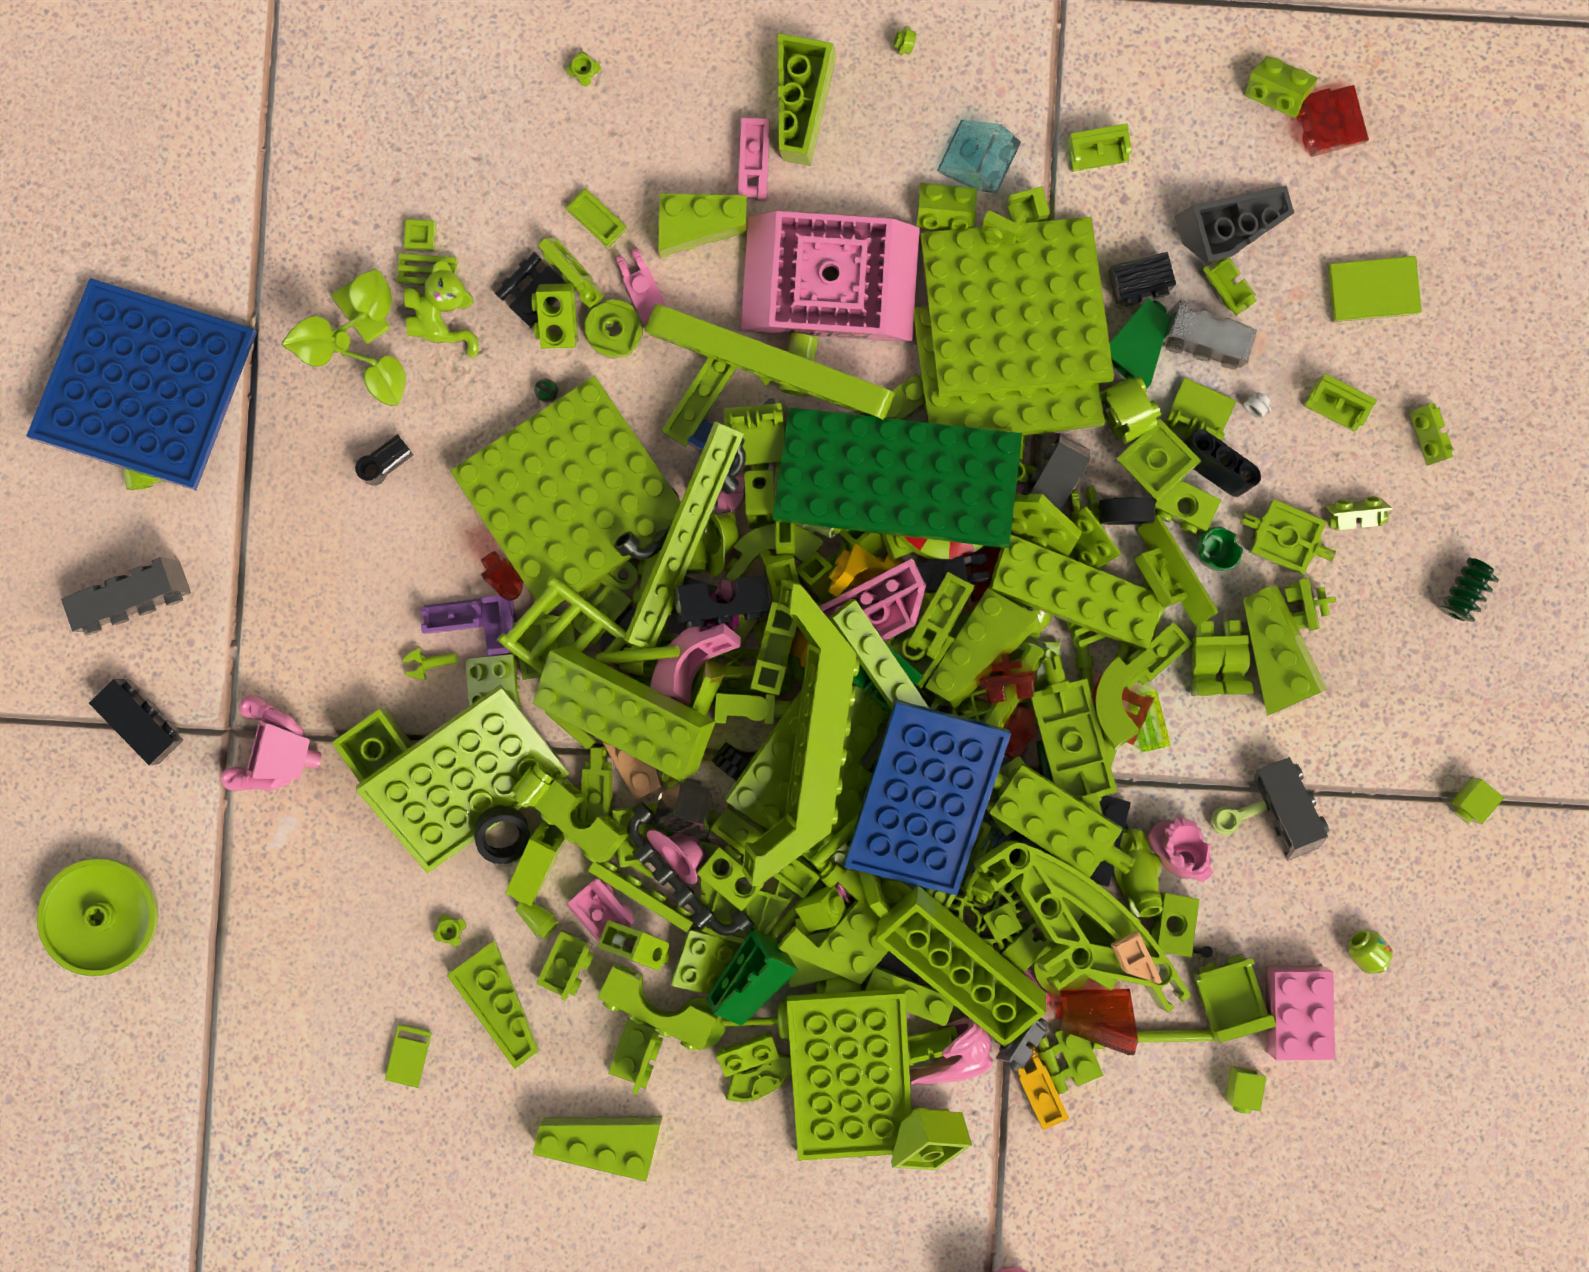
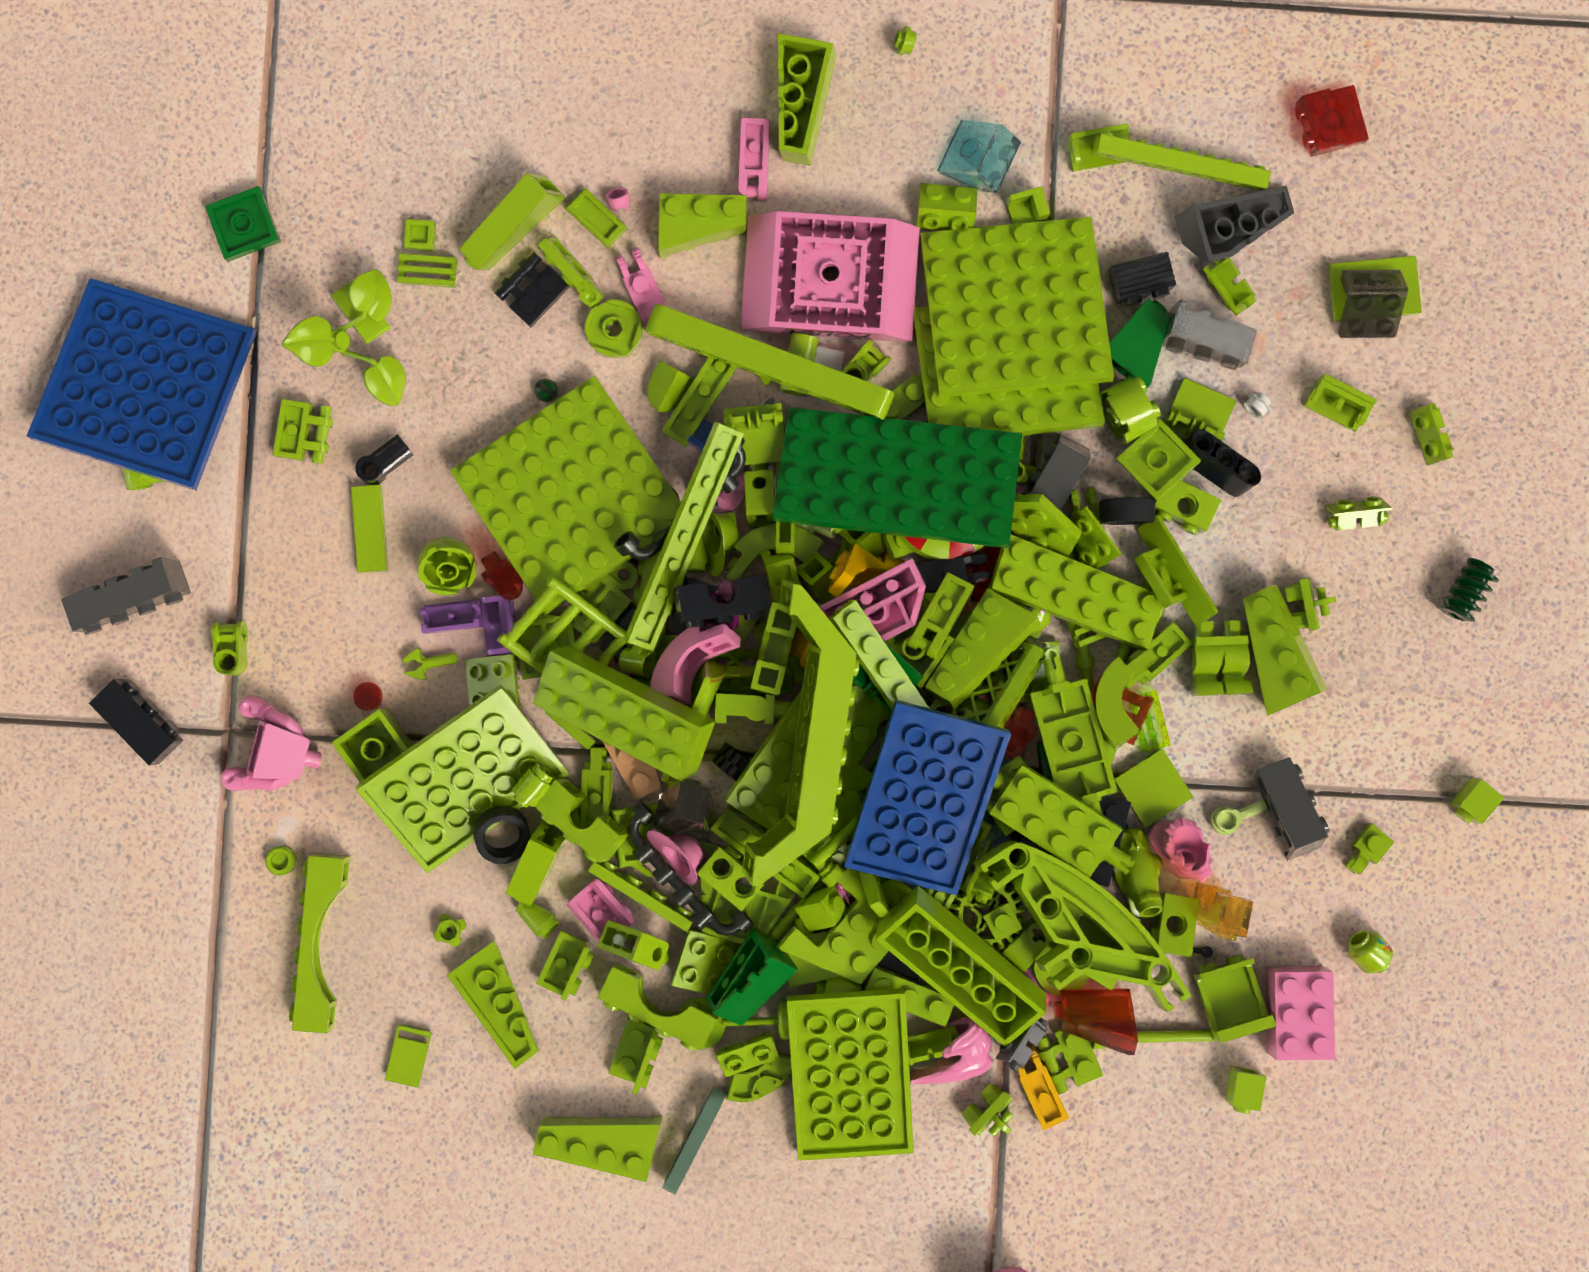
lime dish [37,858,158,976] -> none
lime animal [404,260,479,358] -> none
lime brick [532,283,578,349] -> none
lime plate [567,52,601,87] -> none
lime bar [596,645,680,664] -> none
lime slope [891,1107,972,1171] -> none
clear red hips [980,653,1038,703] -> none
lime bracket [981,209,1029,247] -> none
light nougat tile [1110,931,1162,984] -> none
green hair [1196,526,1243,571] -> none
lime plate [1240,499,1336,575] -> none
lime bracket [1245,55,1318,118] -> none
none -> green plate [205,186,281,262]
none -> lime piece [211,620,248,676]
none -> lime tile [265,846,297,876]
none -> lime plate [272,399,333,464]
none -> lime arch [289,853,350,1034]
none -> lime tile [351,485,388,573]
none -> clear red plate [353,682,383,711]
none -> lime cylinder [418,537,477,595]
none -> lime slope [459,173,566,270]
none -> bright pink hinge [606,187,630,212]
none -> lime brick [647,360,694,413]
none -> sand green beam [662,1087,727,1195]
none -> white tile [814,346,845,371]
none -> lime piece [842,339,892,382]
none -> lime hips [962,1083,1014,1137]
none -> lime piece [1092,132,1271,191]
none -> lime tile [1114,748,1194,828]
none -> clear yellow arch [1193,882,1253,941]
none -> clear smoke bracket [1338,270,1409,338]
none -> lime plate [1345,823,1394,875]

